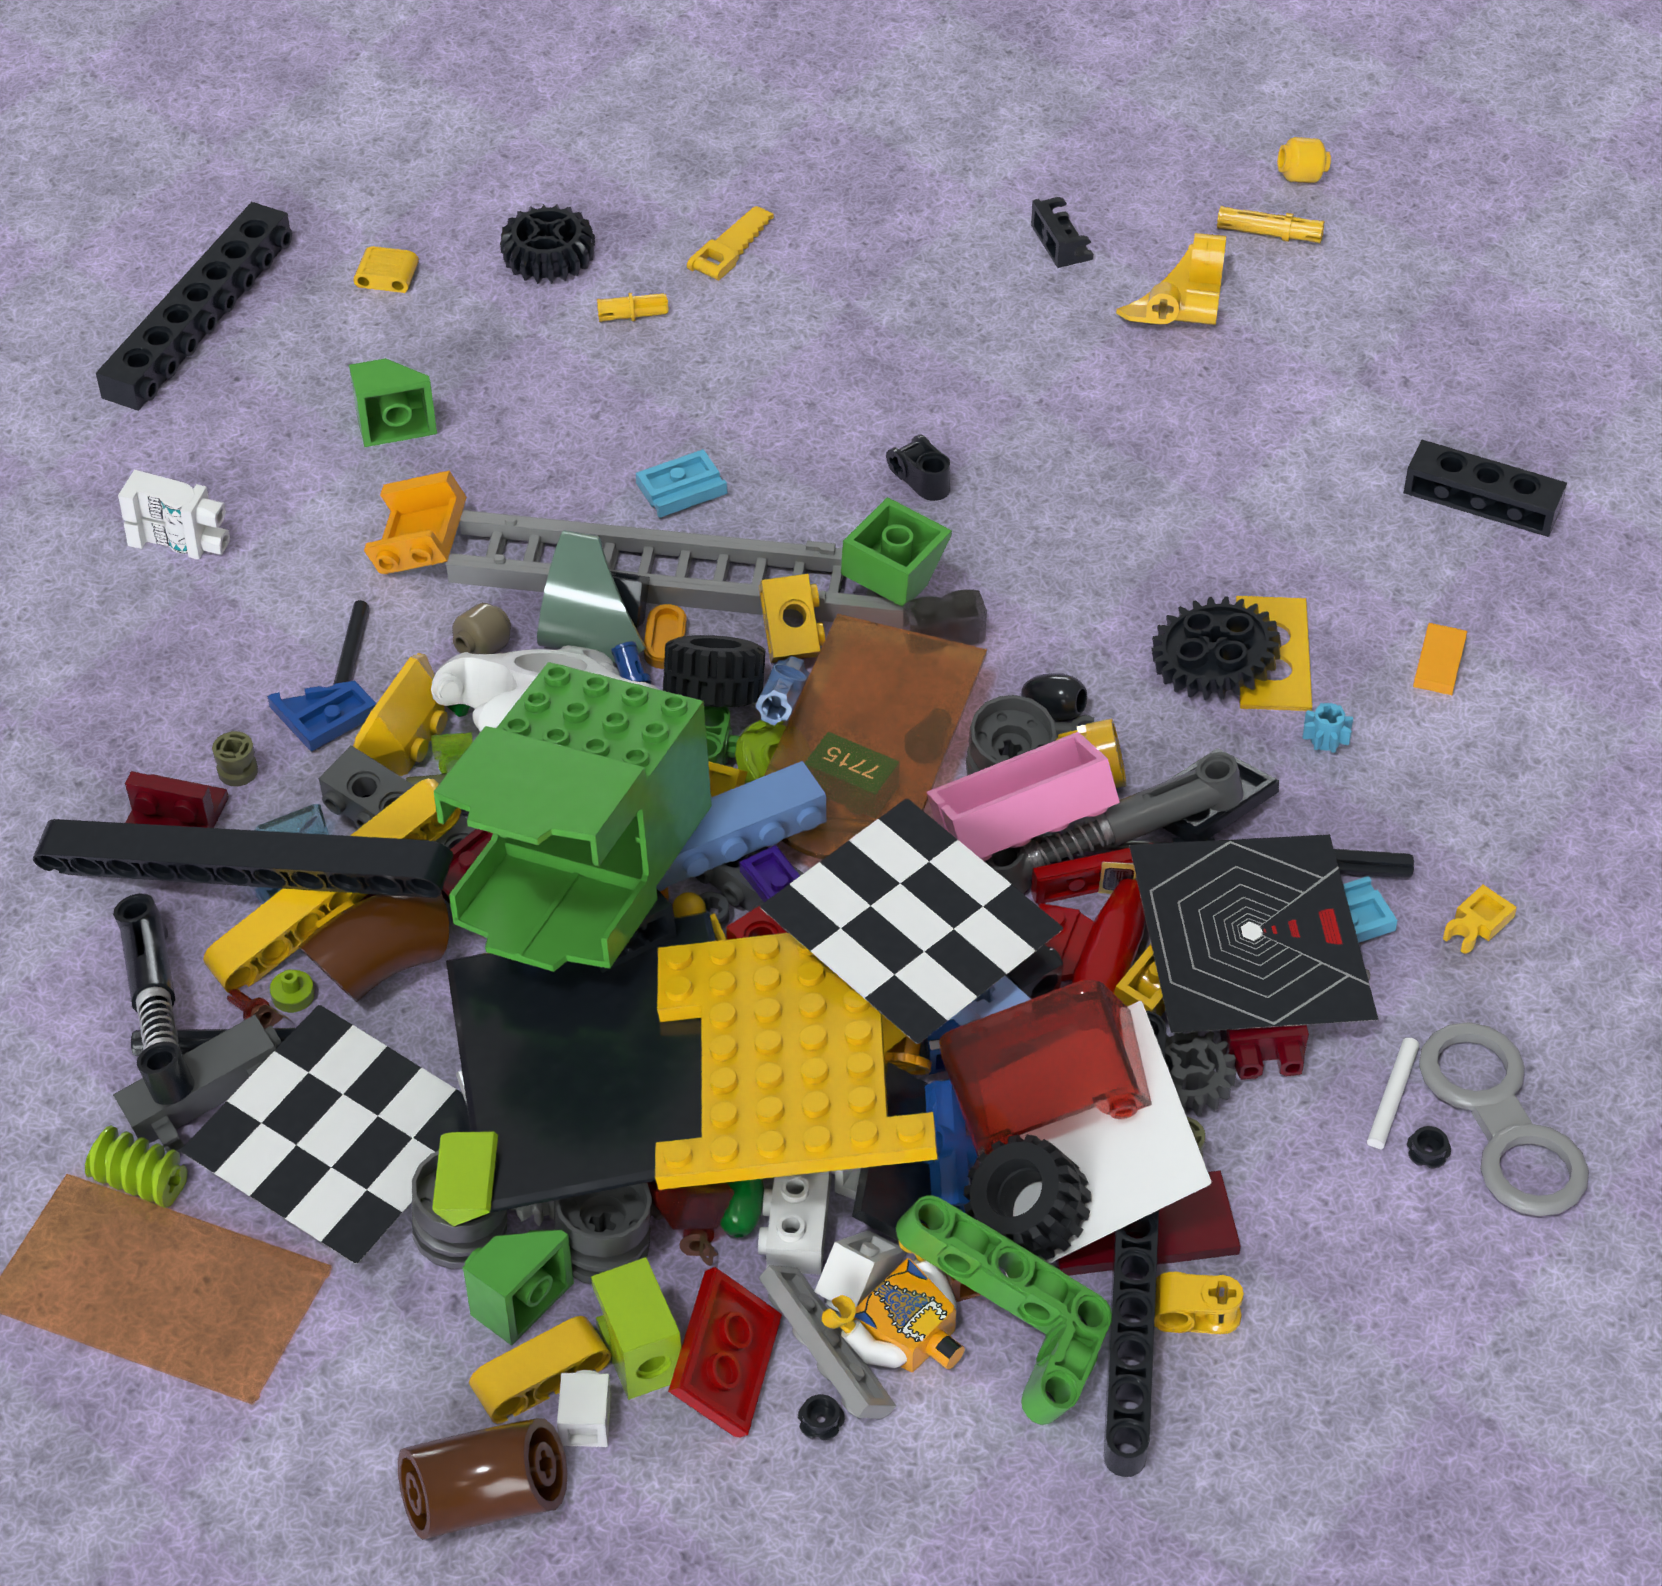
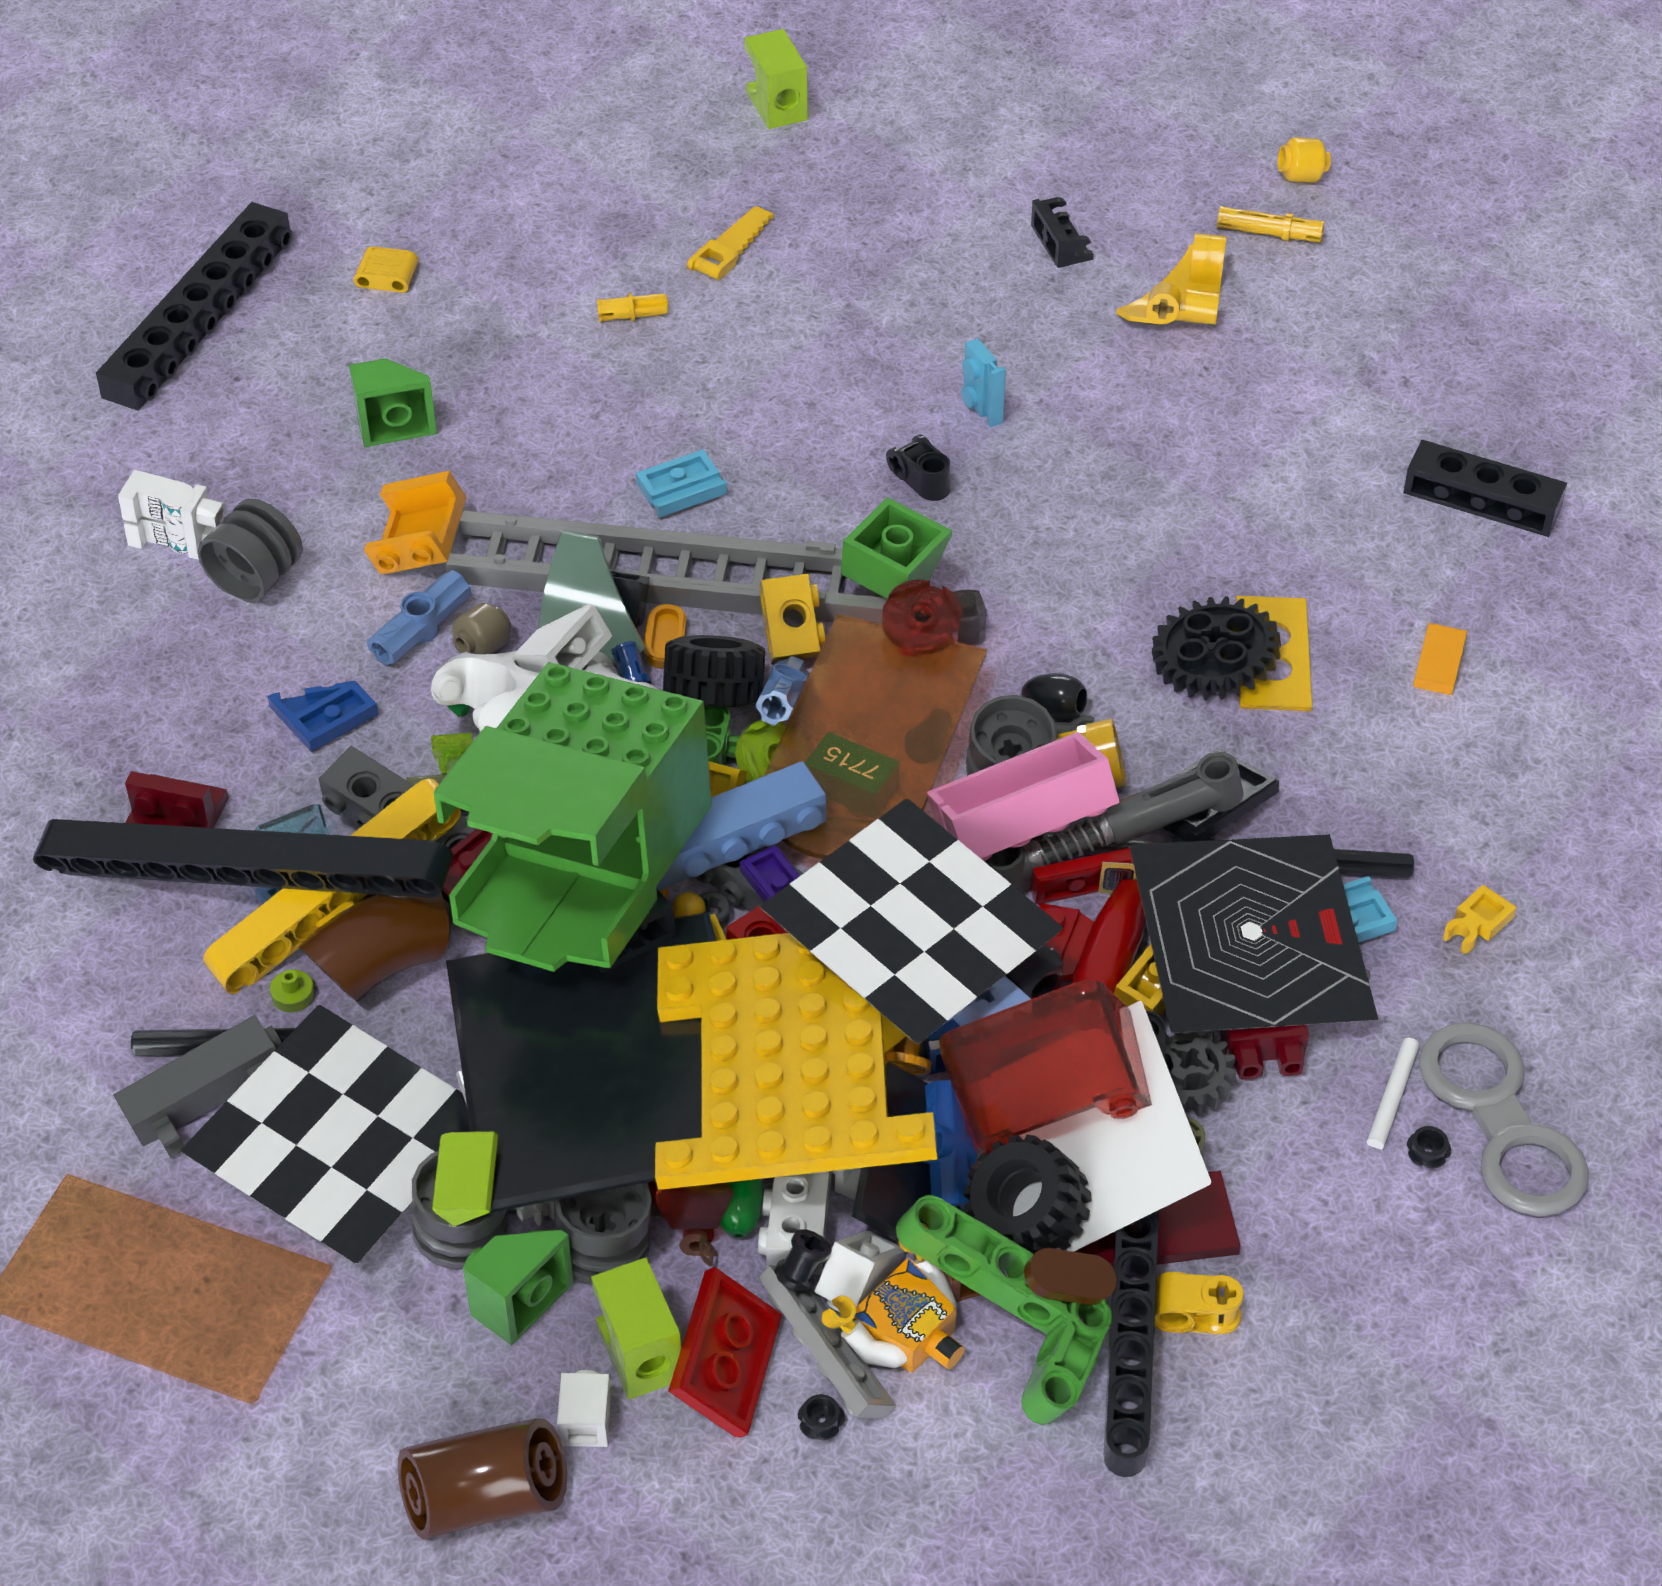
lime piece [85,1125,188,1208] -> none
black piece [113,893,194,1105] -> none
olive wheel [212,731,258,786] -> none
piece [227,988,290,1028] -> none
black bar [333,600,369,685] -> none
yellow wedge [353,653,448,776] -> none
yellow beam [469,1316,612,1424] -> none
black gear [500,204,595,284] -> none
medium azure gear [1302,703,1353,753] -> none
none -> dark grey wheel [197,498,303,603]
none -> medium blue piece [367,570,472,666]
none -> white slope [513,604,612,673]
none -> lime piece [744,28,808,129]
none -> black bush [774,1229,832,1292]
none -> clear red plate [881,580,962,657]
none -> medium azure plate [961,338,1006,428]
none -> reddish brown tile [1024,1248,1117,1305]

